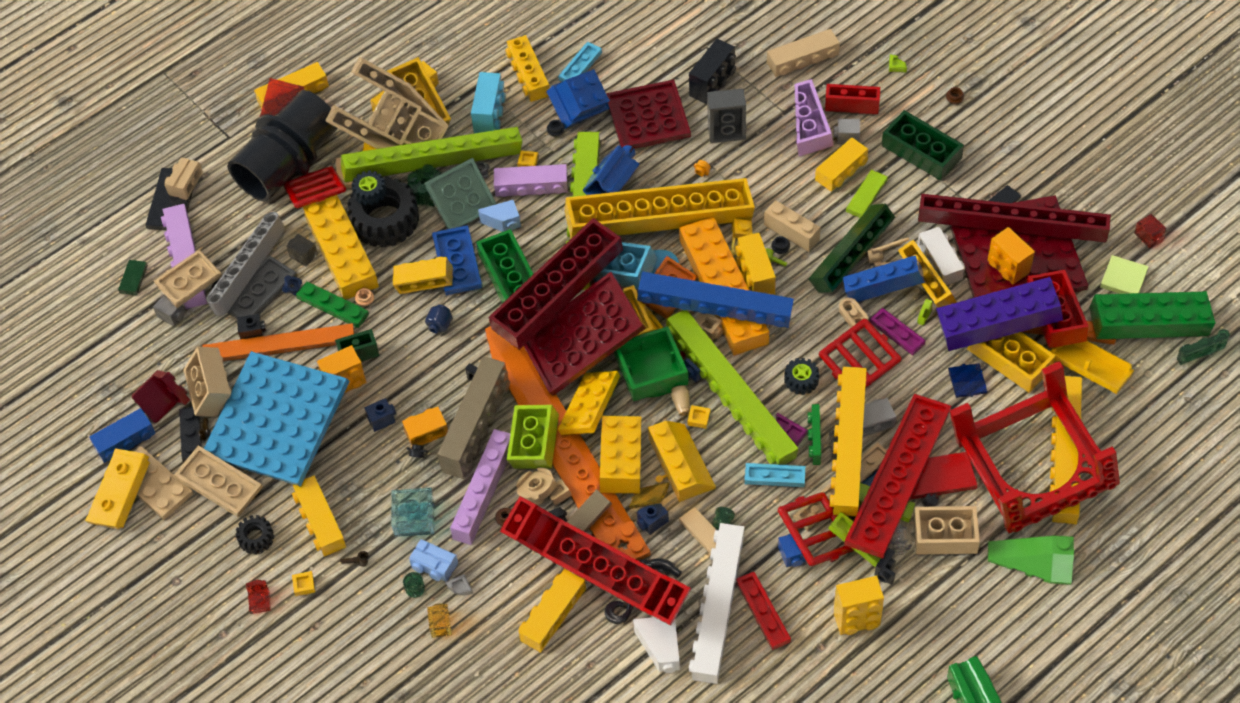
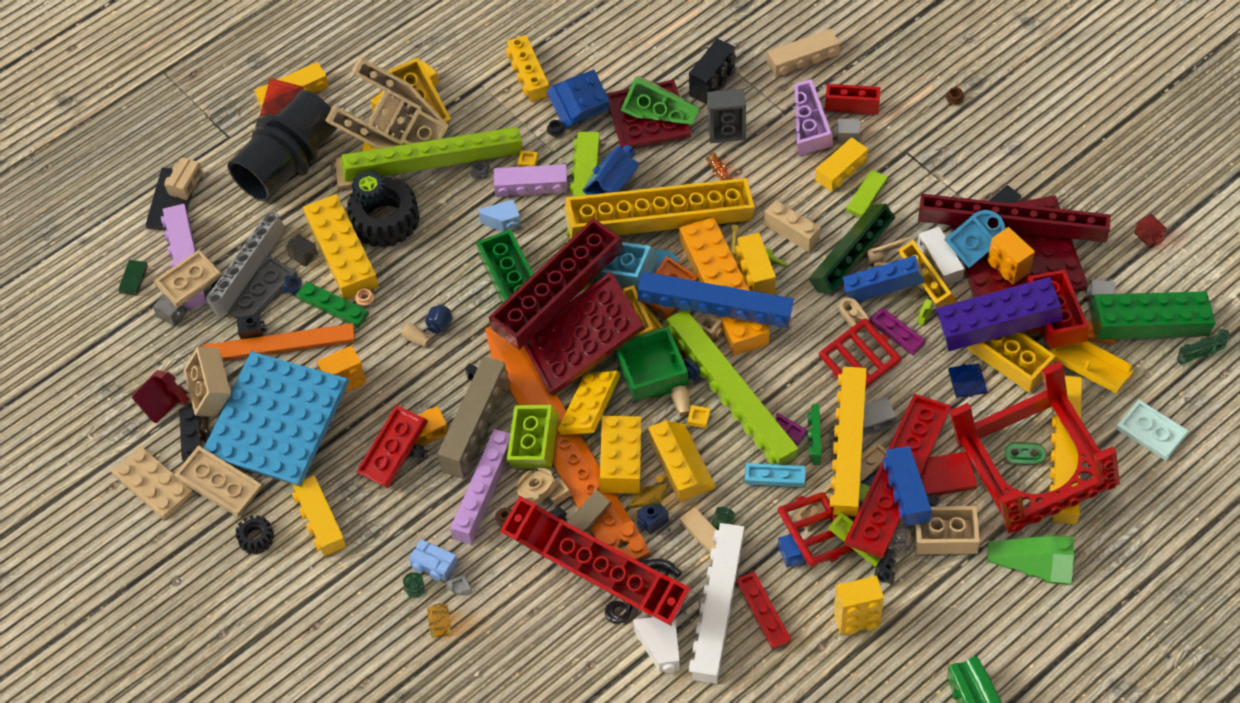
yellow container [85,449,150,529] -> none
blue brick [89,408,156,463] -> none
clear red bracket [246,580,271,614] -> none
red bar [283,166,346,208] -> none
yellow plate [292,571,315,596] -> none
dark green brick [335,329,380,362] -> none
dark brown hand [340,551,368,567] -> none
dark blue brick [364,398,397,432] -> none
clear light blue brick [391,487,435,537] -> none
yellow brick [393,257,453,294] -> none
clear green brick [407,164,441,207] -> none
sand green plate [424,158,496,229] -> none
blue plate [432,225,482,295] -> none
medium azure brick [471,72,506,133] -> none
yellow brick [518,569,586,653] -> none
medium azure plate [558,42,602,82] -> none
light orange plate [693,160,711,176] -> none
yellow plate [732,218,753,238] -> none
black plate [771,236,790,254] -> none
black wheel [784,358,819,395] -> none
dark green brick [882,110,964,181] -> none
lime tile [889,54,907,72] -> none
yellowish green tile [1100,255,1149,294] -> none
none -> red tile [356,405,428,489]
none -> tan cone [401,322,431,347]
none -> bright green wedge [621,76,700,124]
none -> clear orange pin [706,152,732,181]
none -> blue brick [883,446,932,526]
none -> dark azure plate [944,210,1005,268]
none -> green plate [1004,442,1046,464]
none -> light grey brick [1086,279,1116,306]
none -> light aqua tile [1116,399,1189,461]

